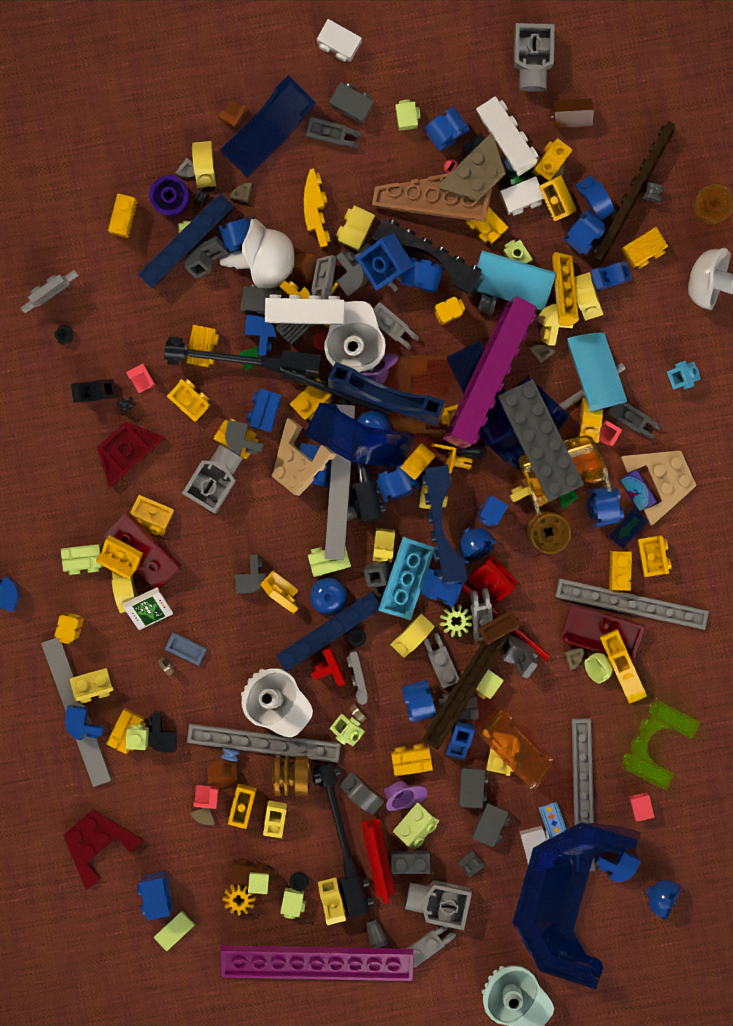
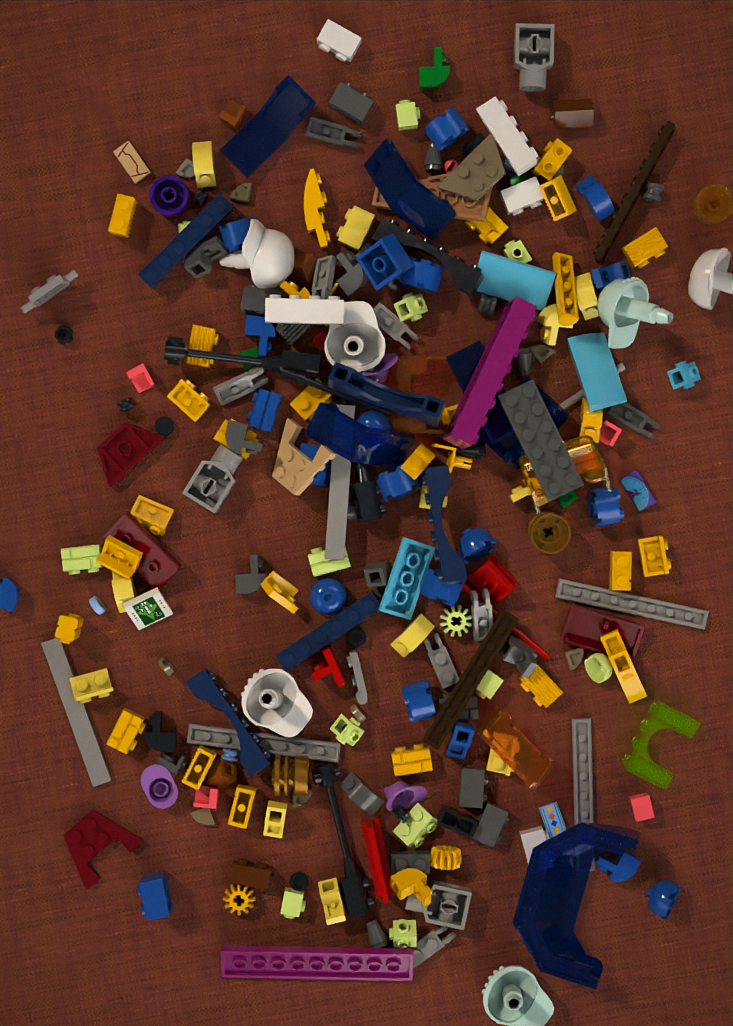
blue brick [65,705,105,740] -> none
black brick [71,379,116,403] -> none
yellowish green brick [126,724,149,750] -> none
yellowish green tile [154,911,195,951] -> none
sand blue tile [164,632,208,666] -> none
yellowish green tile [248,872,269,894] -> none
light yellow brick [373,528,395,563] -> none
yellow brick [434,297,465,326] -> none
dark grey tile [458,850,485,877] -> none
blue arch [477,495,508,527] -> none
reddish brown tile [478,610,521,645] -> none
blue brick [562,209,605,254] -> none
clear blue tile [608,508,648,549] -> none
tan wing [620,451,696,525] -> none
none -> light blue tile [89,595,106,615]
none -> tan tile [113,141,151,184]
none -> medium lavender piece [140,764,178,809]
none -> black tile [155,417,174,436]
none -> dark grey bracket [156,754,187,774]
none -> yellow brick [182,745,217,790]
none -> dark blue arch [185,669,272,777]
none -> light grey hinge [213,366,269,405]
none -> dark tan tile [292,787,312,808]
none -> clear blue windscreen [364,138,456,240]
none -> yellowish green brick [389,919,417,948]
none -> yellow brick [390,868,432,908]
none -> black bush [392,804,411,823]
none -> yellowish green brick [394,292,428,322]
none -> green brick [419,47,450,90]
none -> dark grey cone [424,143,443,174]
none -> yellow gear [430,845,462,870]
none -> black brick [436,805,478,837]
none -> dark grey cone [515,347,532,376]
none -> yellow brick [519,665,563,708]
none -> light aqua piece [597,277,673,349]

